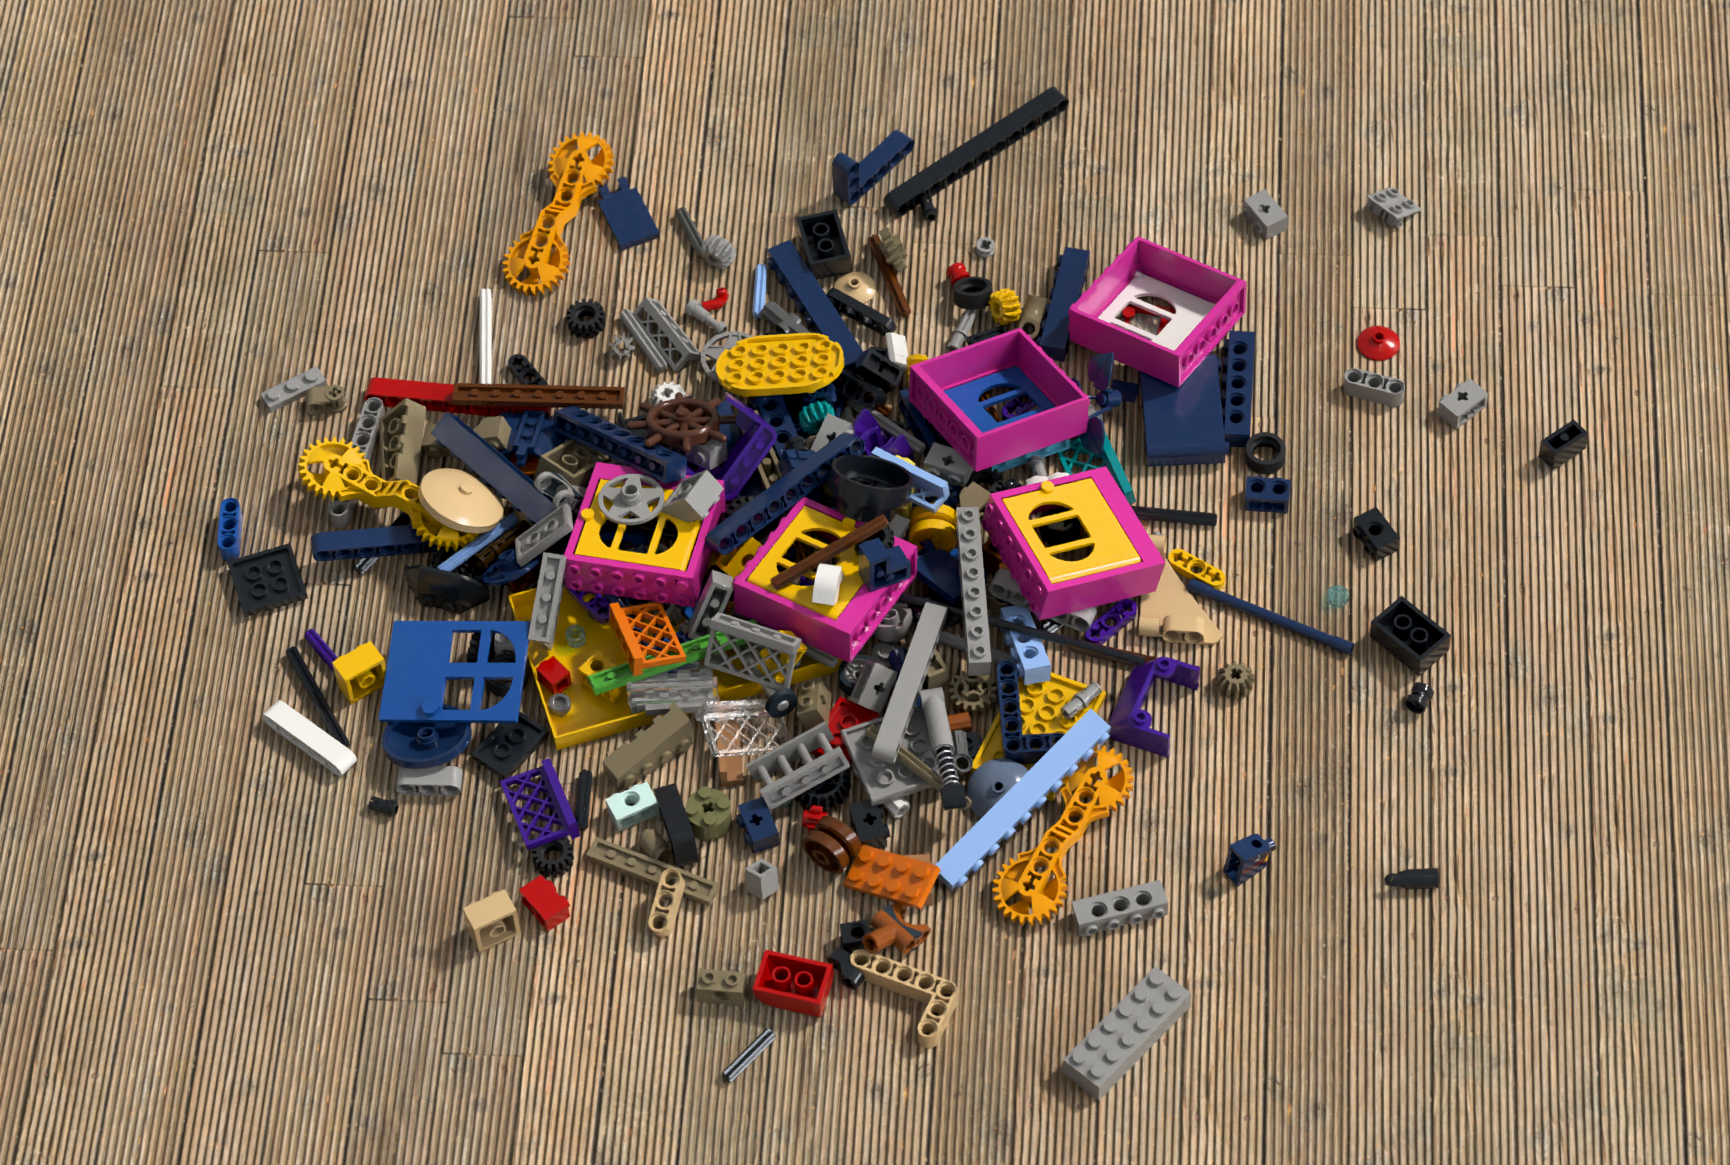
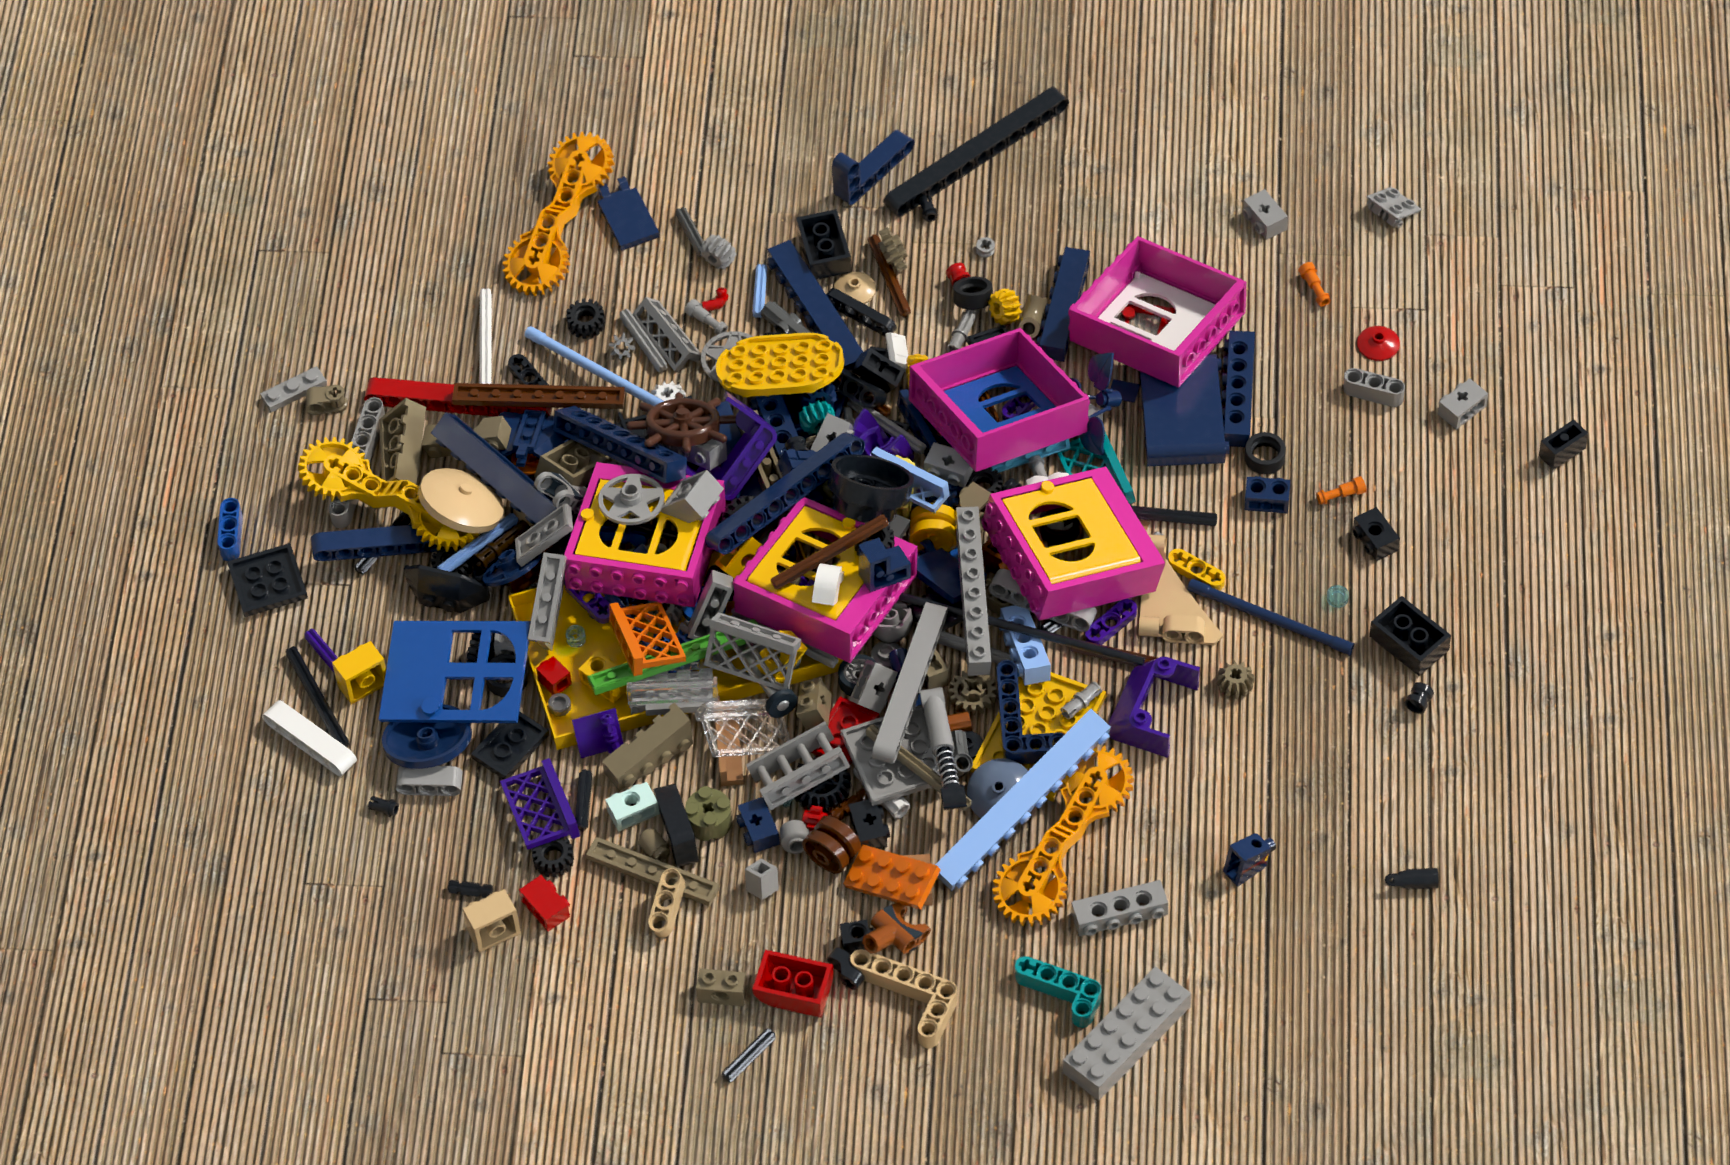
none -> black axle [448,880,493,898]
none -> light blue piece [524,326,664,406]
none -> dark purple hinge [572,708,623,758]
none -> light grey head [779,820,809,854]
none -> reddish brown axle [830,788,869,821]
none -> teal beam [1015,956,1101,1028]
none -> orange piece [1298,262,1331,307]
none -> orange piece [1316,476,1366,505]

